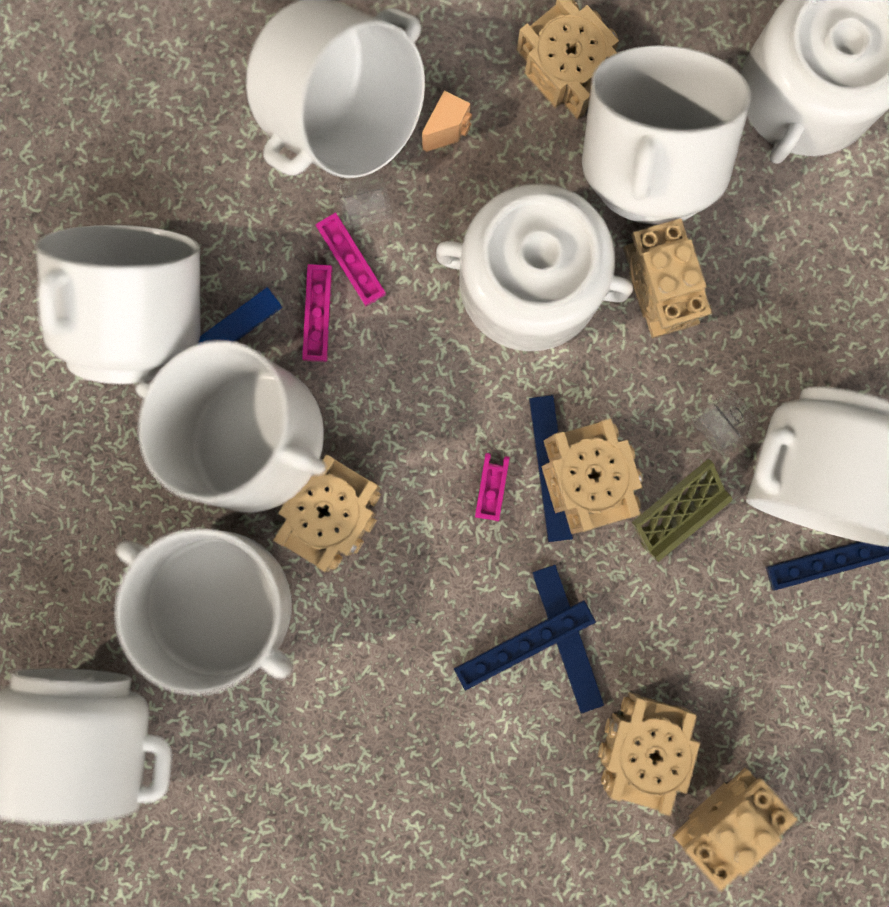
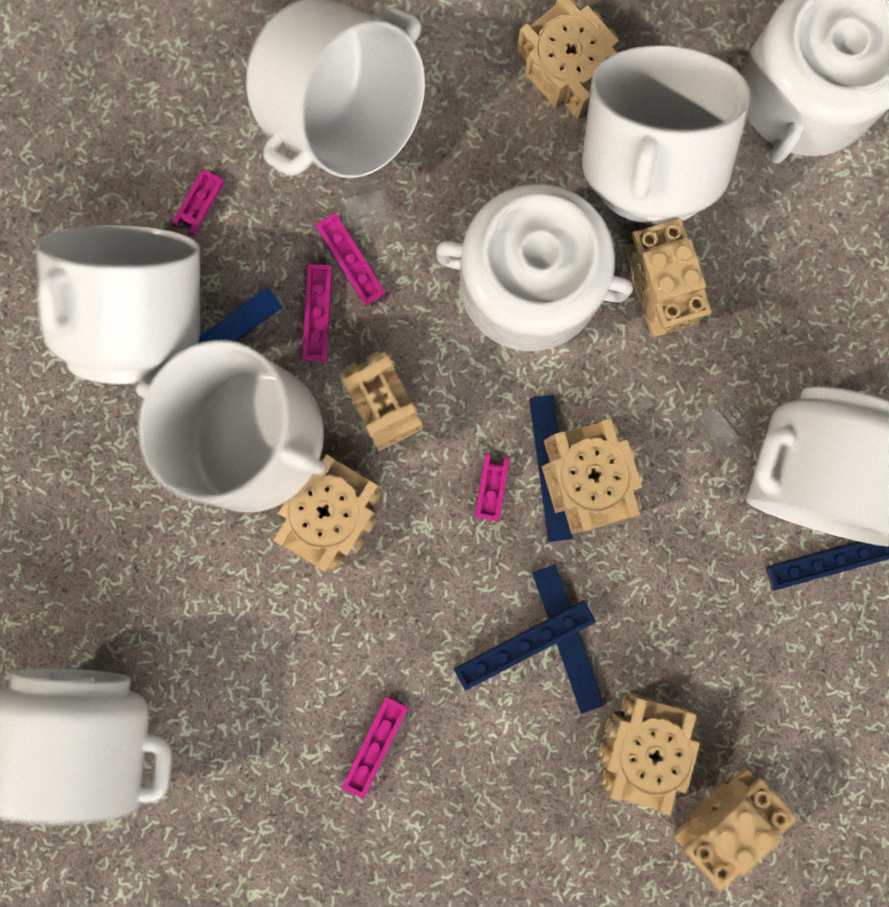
white piece [116,529,293,694] -> none
light nougat slope [422,90,472,152] -> none
olive fence [631,459,733,562] -> none
none -> dark pink hinge [172,168,225,237]
none -> tan piece [340,351,423,451]
none -> dark pink plate [341,696,408,799]

